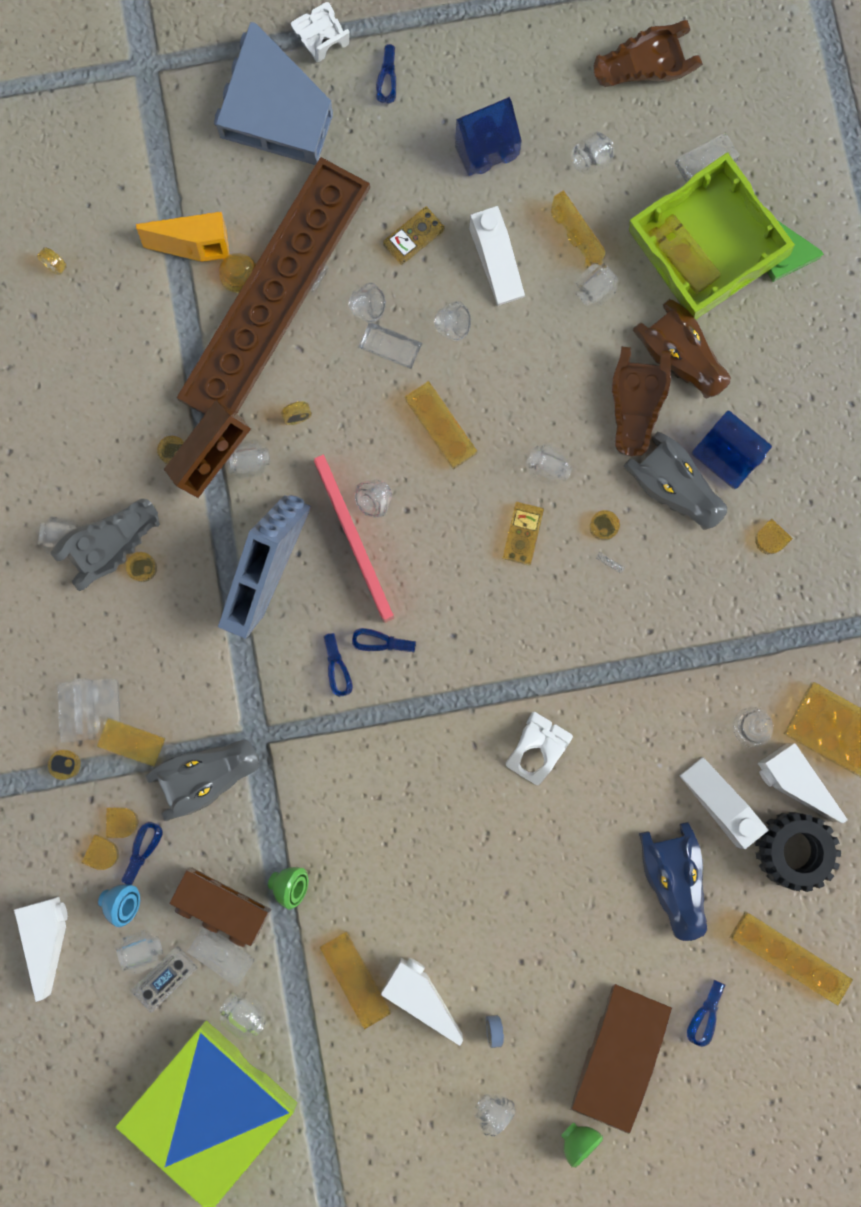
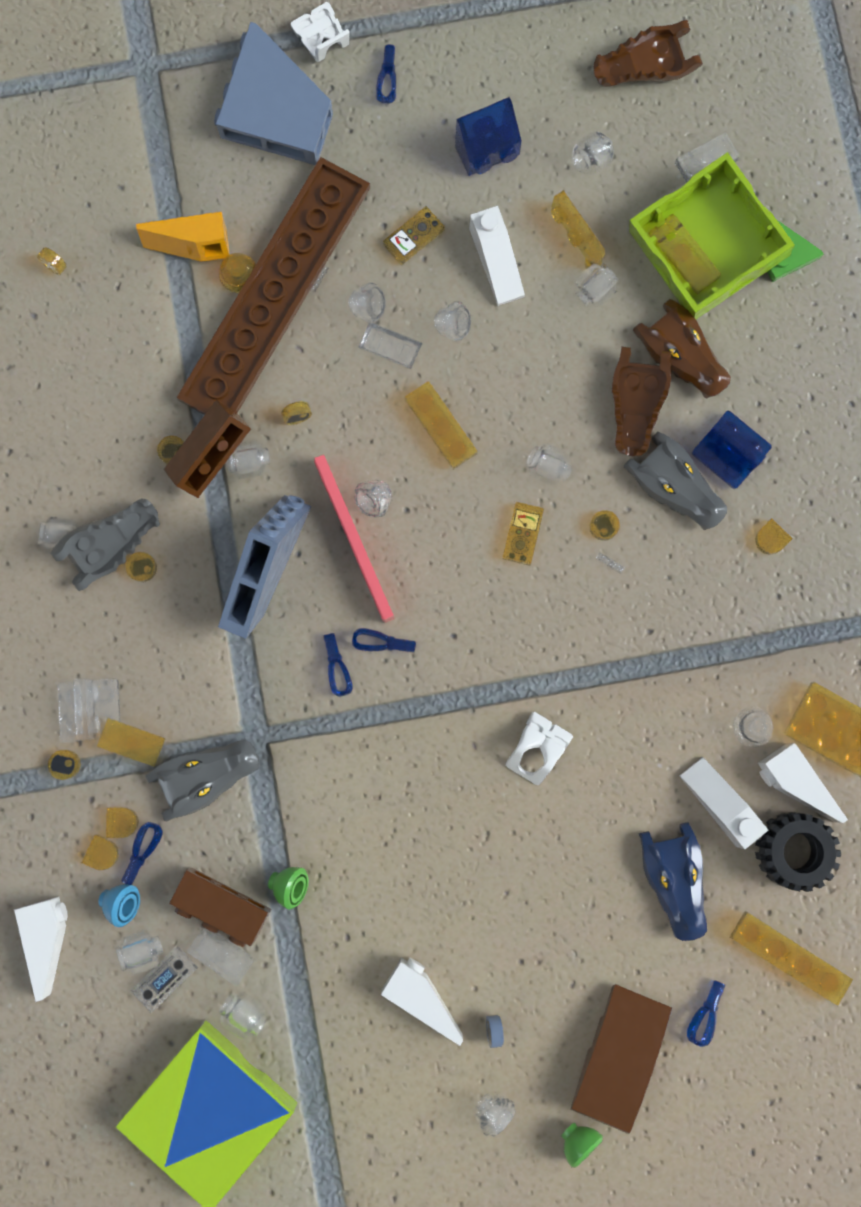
clear yellow plate [320,931,391,1030] -> none

